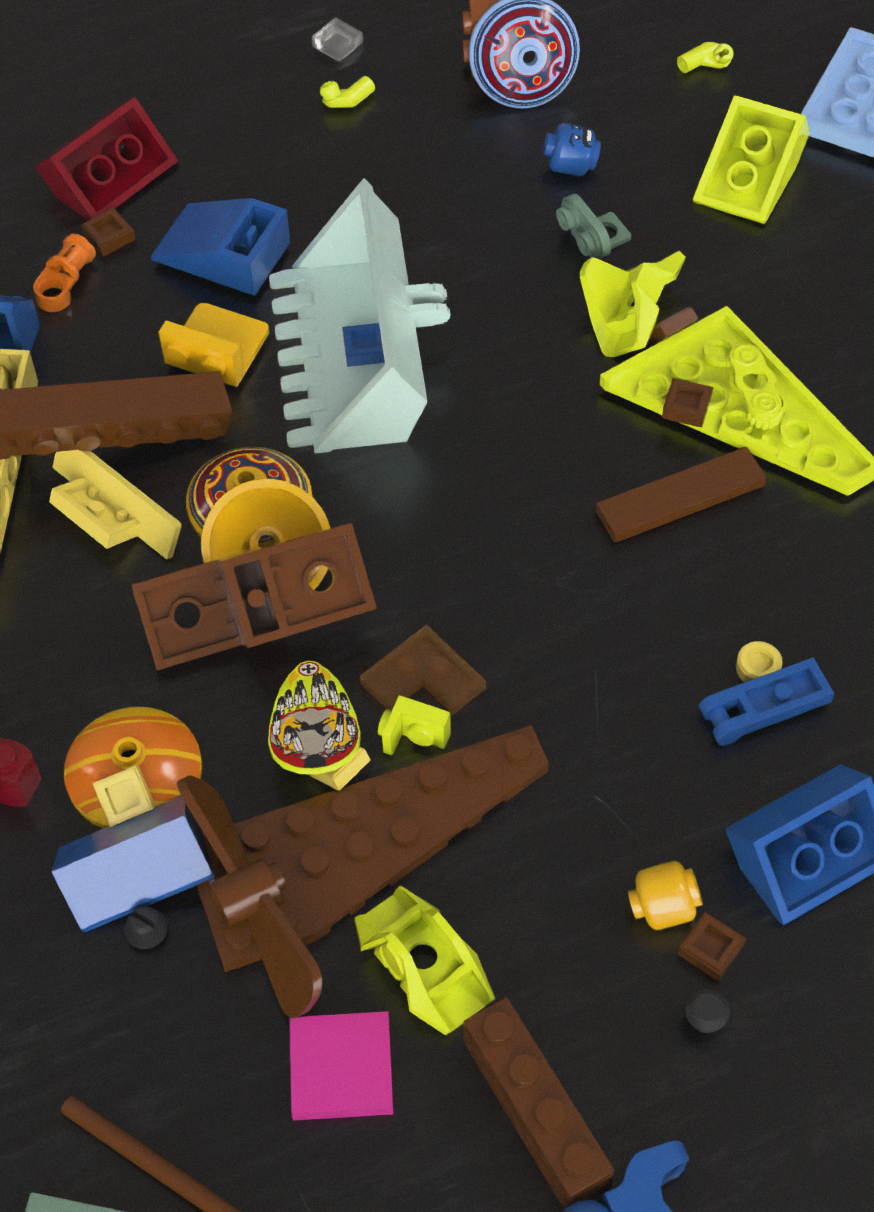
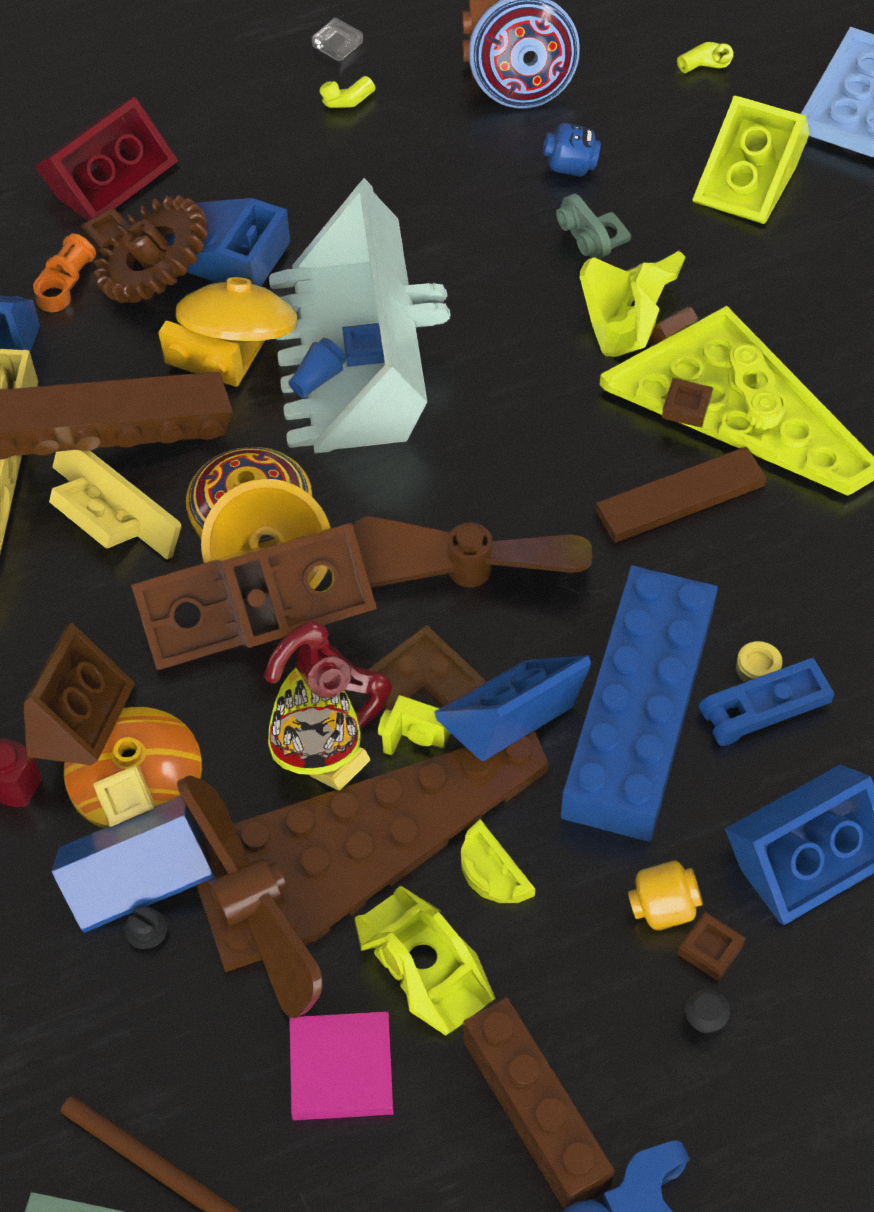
none -> reddish brown slope [24,622,135,765]
none -> reddish brown gear [94,195,208,303]
none -> yellow dish [176,277,297,341]
none -> dark red piece [264,620,392,729]
none -> blue cone [288,338,347,398]
none -> reddish brown piece [353,516,593,588]
none -> blue slope [434,655,591,762]
none -> neon yellow tile [461,819,535,903]
none -> blue brick [561,565,718,842]

